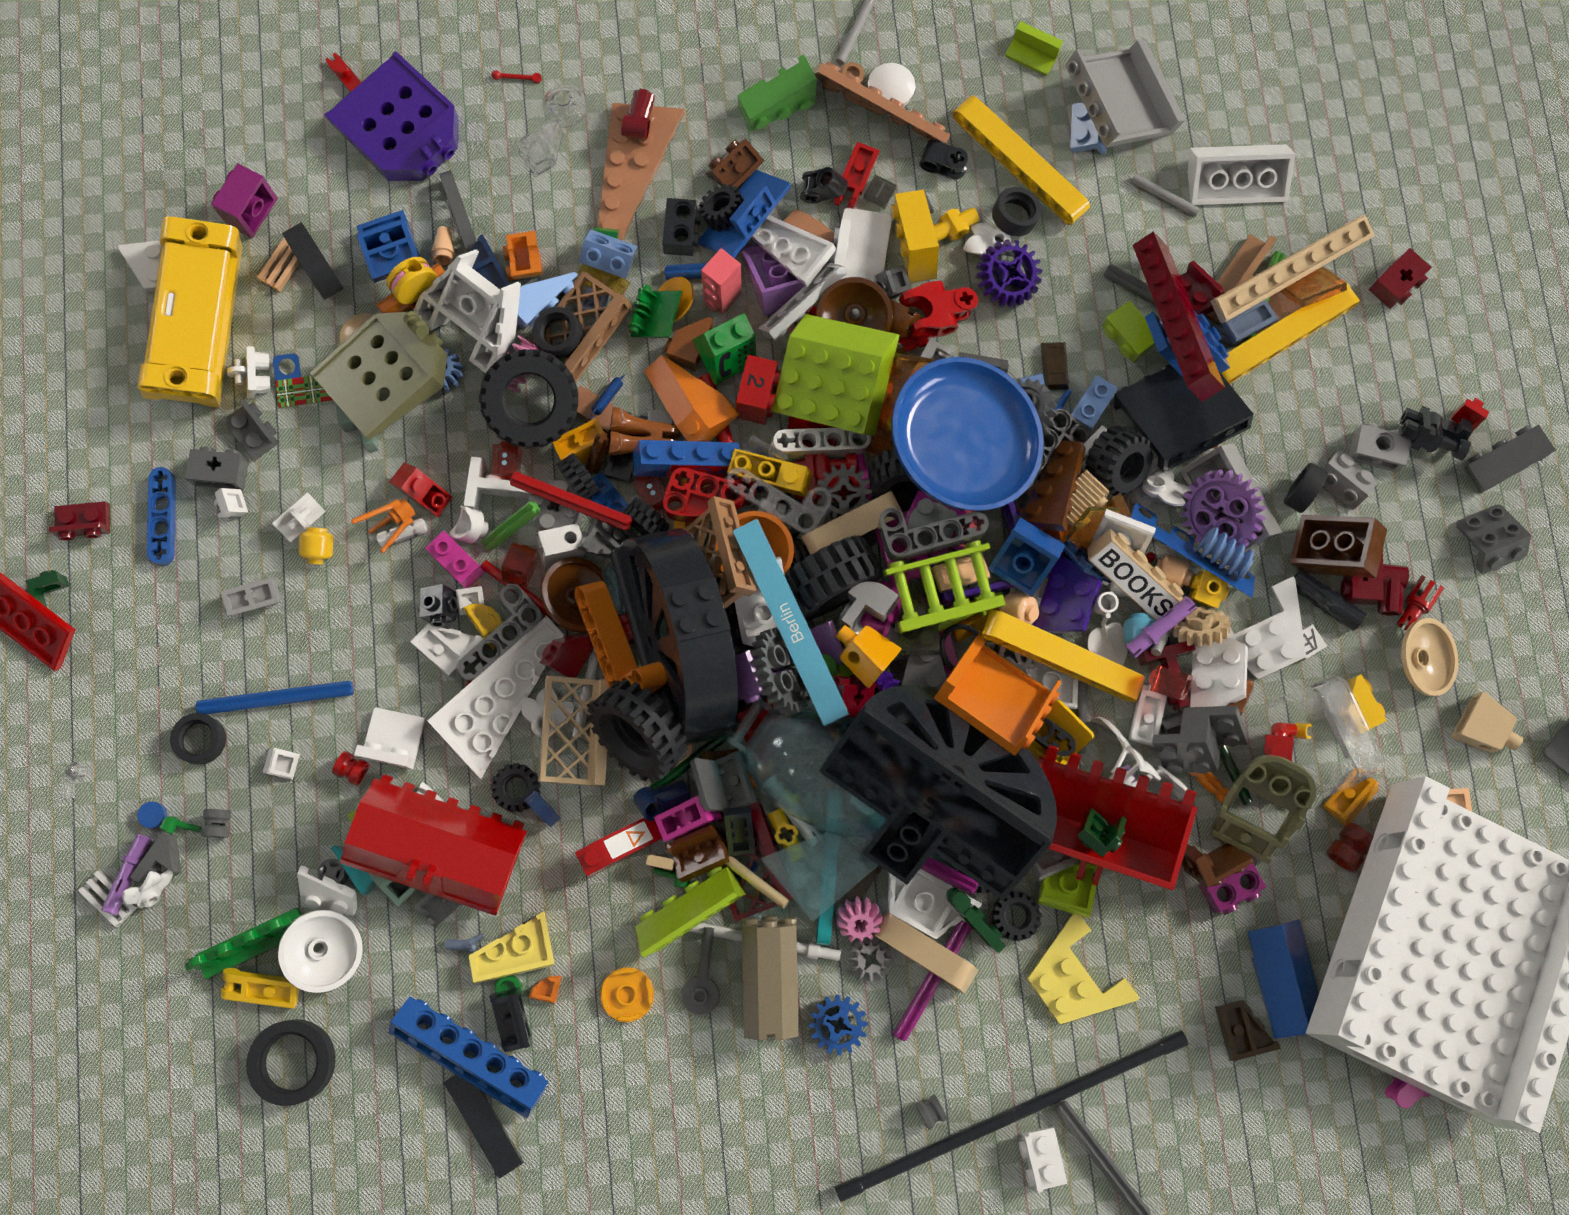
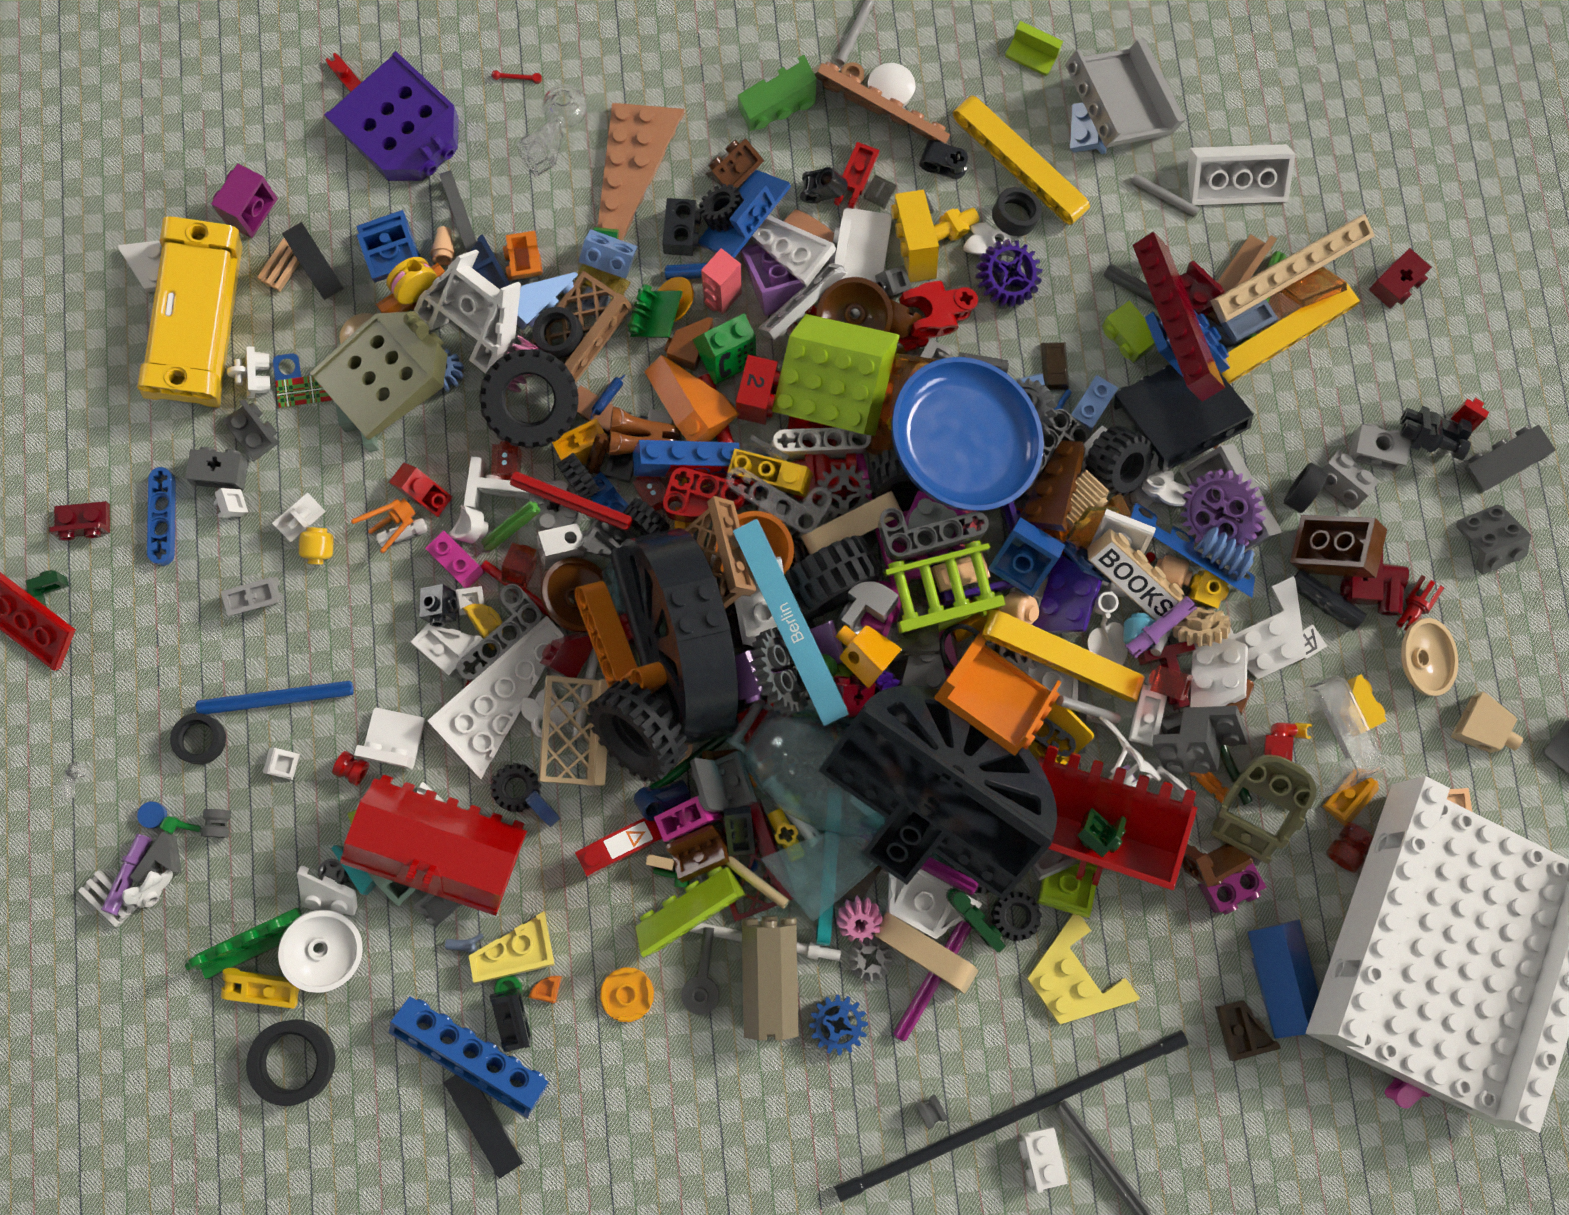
dark red piece [621,88,655,141] -> none
none -> light grey bar [1056,695,1121,724]

